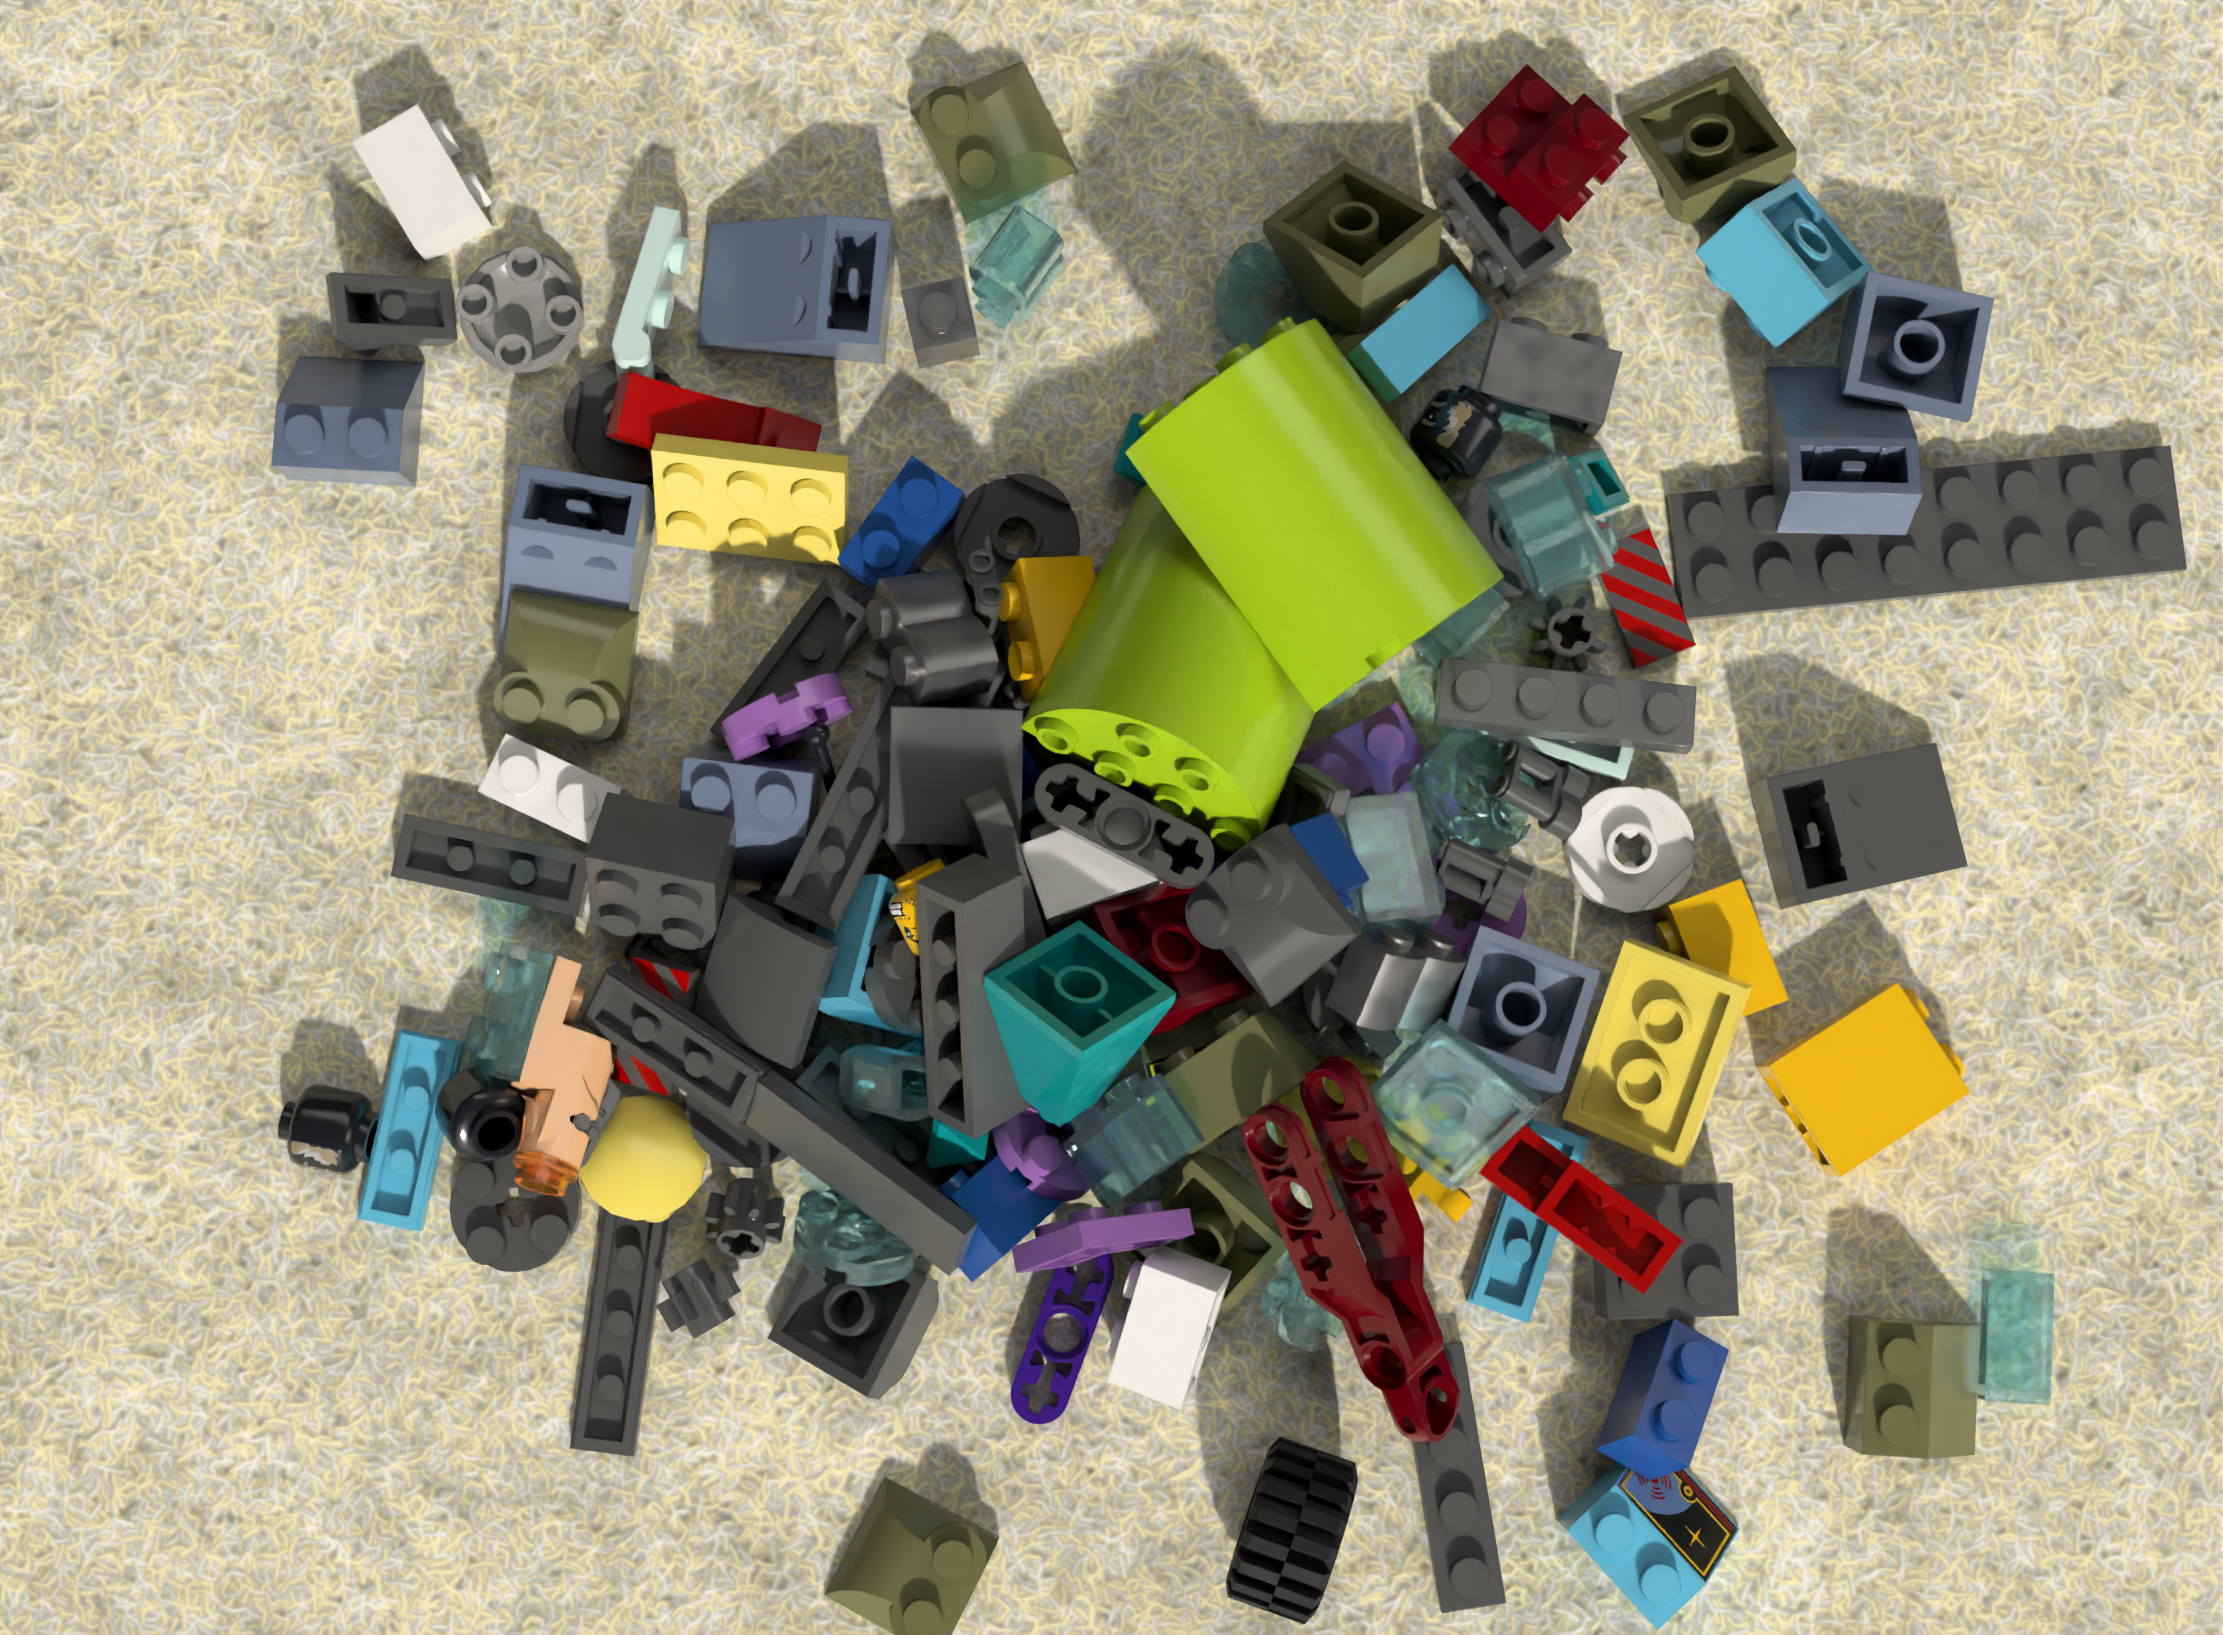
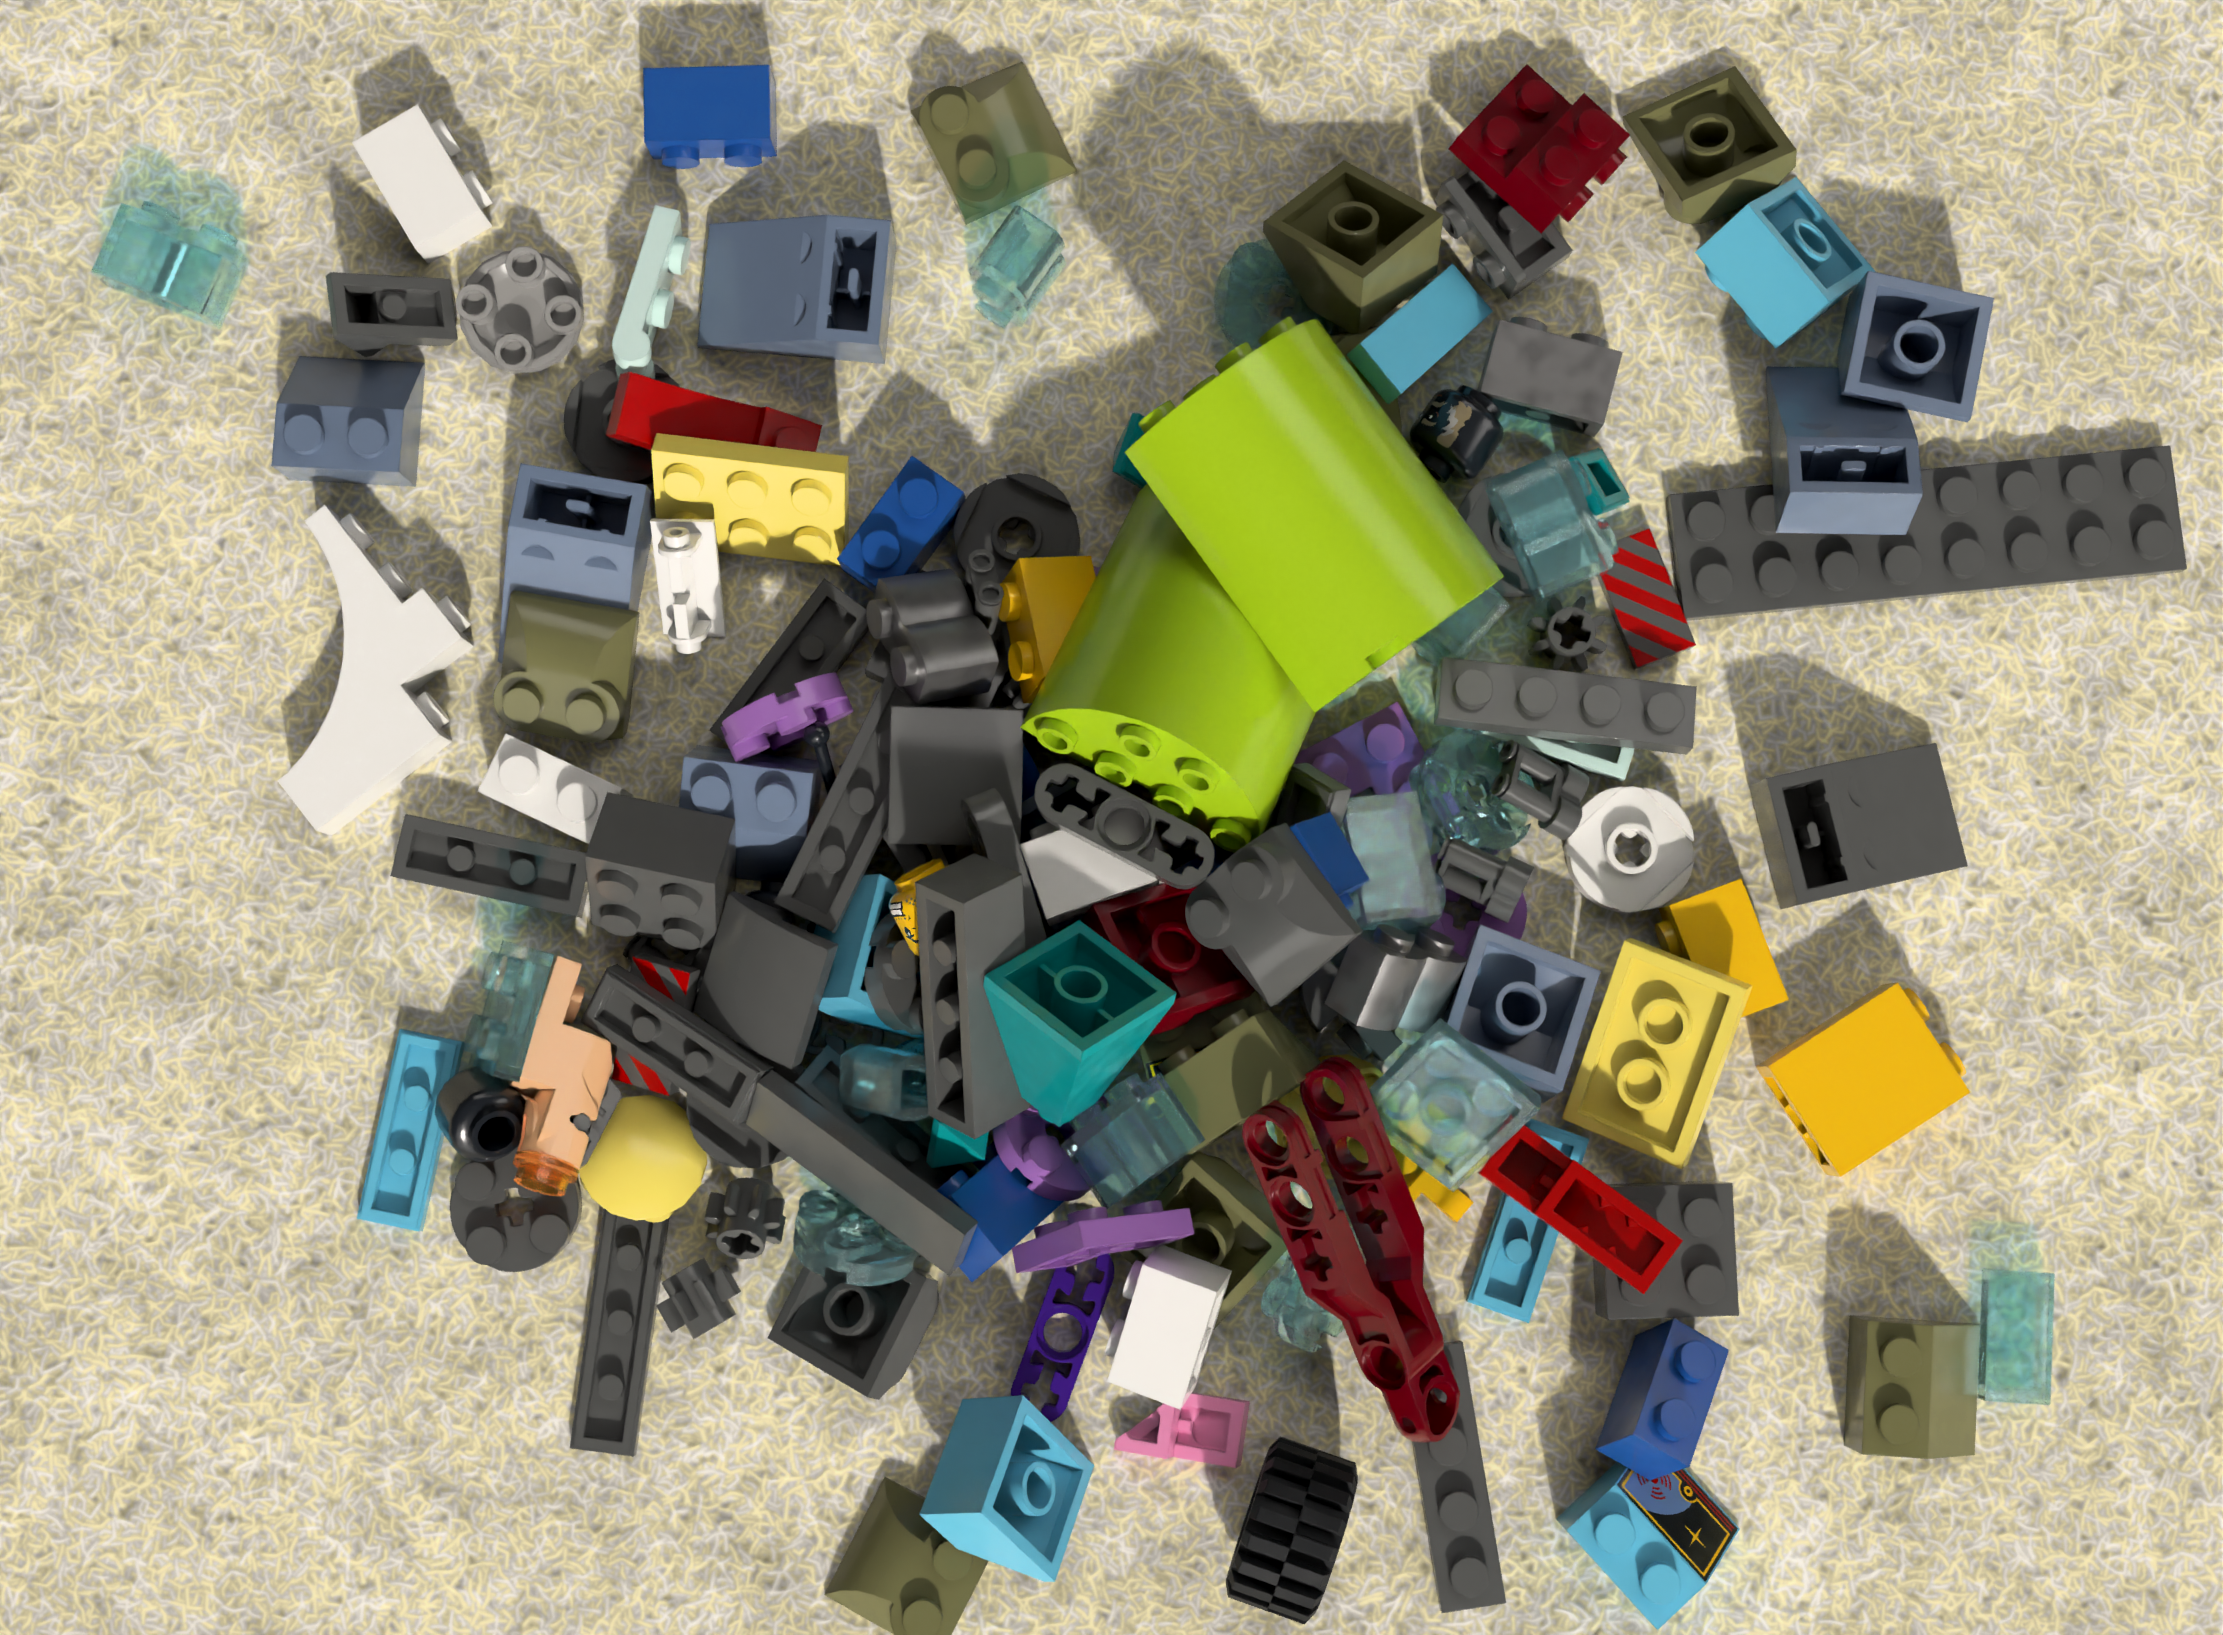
black head [278,1084,380,1175] -> none
flat silver brick [901,276,980,369] -> none
none -> clear light blue brick [91,201,250,330]
none -> white arch [278,505,474,836]
none -> blue piece [643,65,777,169]
none -> white hinge [650,518,727,654]
none -> medium azure slope [919,1395,1094,1582]
none -> bright pink slope [1114,1392,1250,1468]

